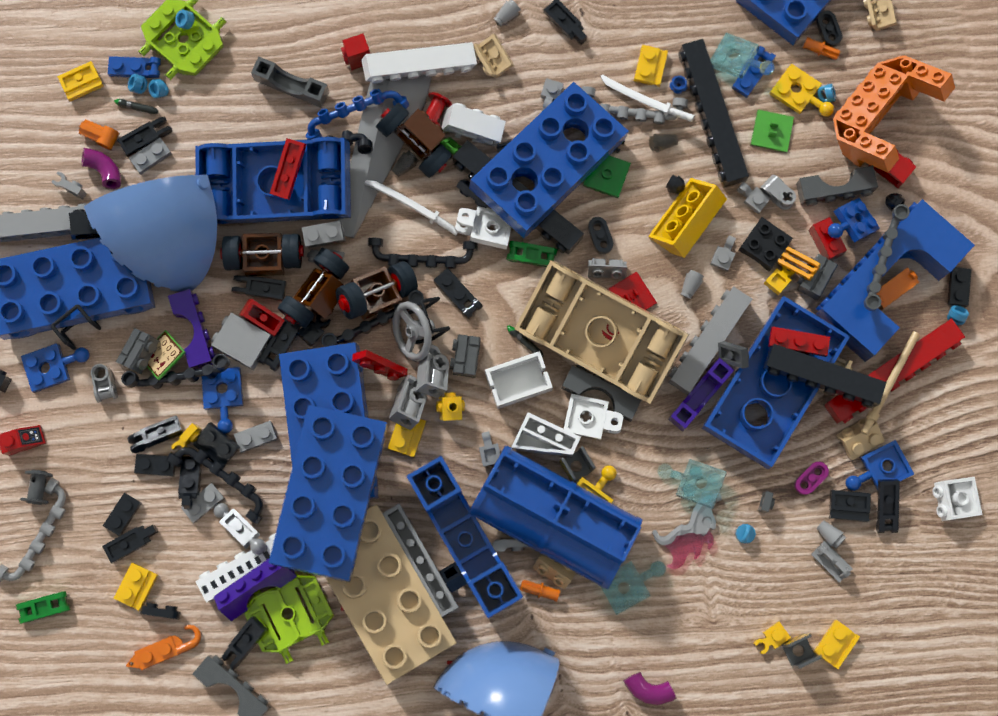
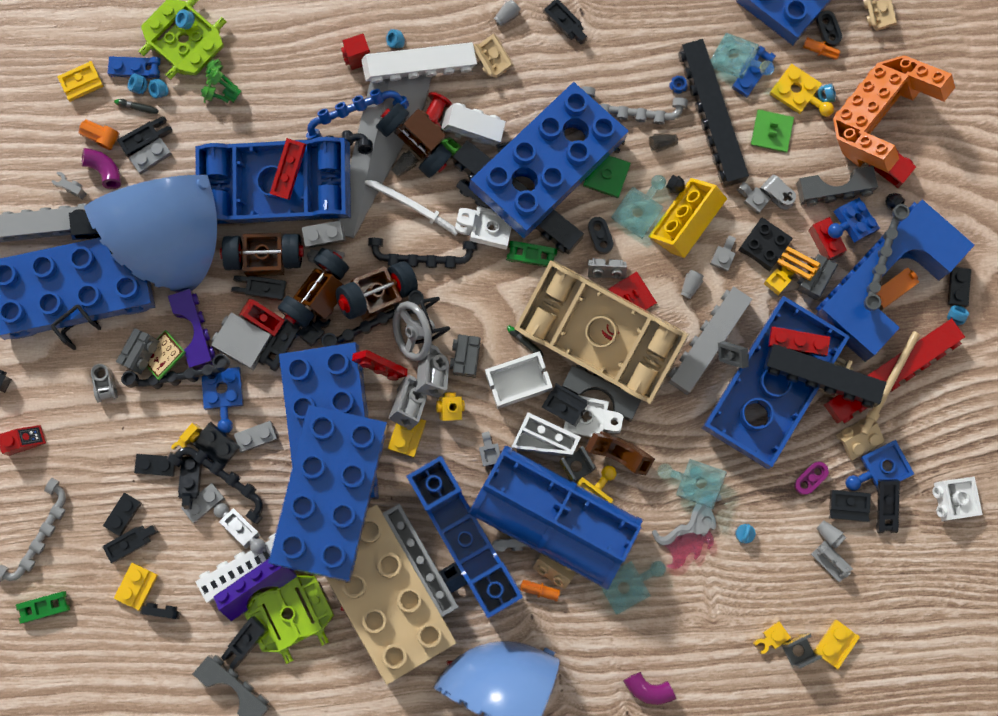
dark grey hose [20,470,53,505] -> none
blue plate [21,343,90,393] -> none
orange plate [126,625,201,670] -> none
hinge [127,415,183,454] -> none
dark grey arch [251,56,329,108] -> none
black plate [433,268,483,319] -> none
light grey plate [540,78,564,111] -> none
white sword [601,75,695,122] -> none
yellow plate [634,45,668,87] -> none
dark purple arch [668,358,734,432] -> none
dark grey plate [758,491,775,513] -> none
none -> plant [201,59,241,103]
none -> dark azure tile [386,29,405,48]
none -> black plate [542,383,590,427]
none -> reddish brown arch [585,431,655,476]
none -> clear light blue plate [611,175,666,239]

